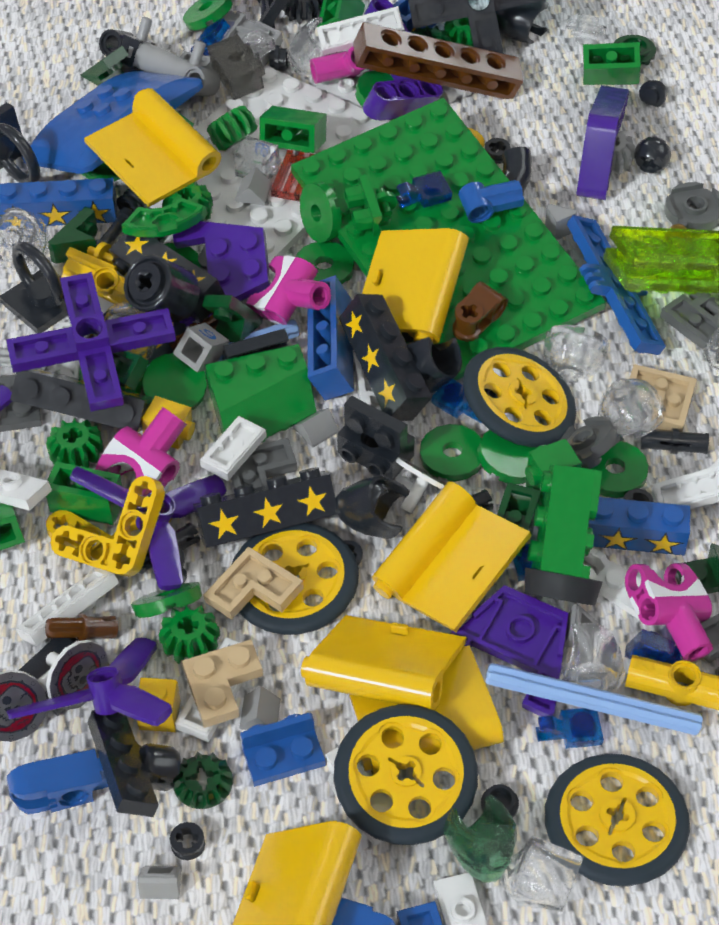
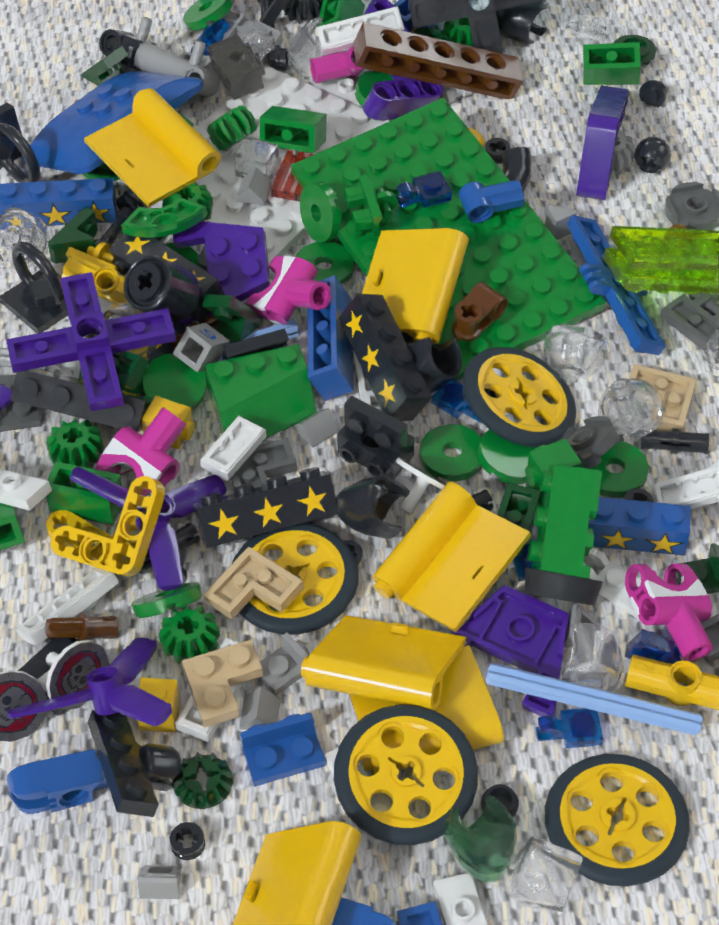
none -> light grey bracket [259,632,310,695]

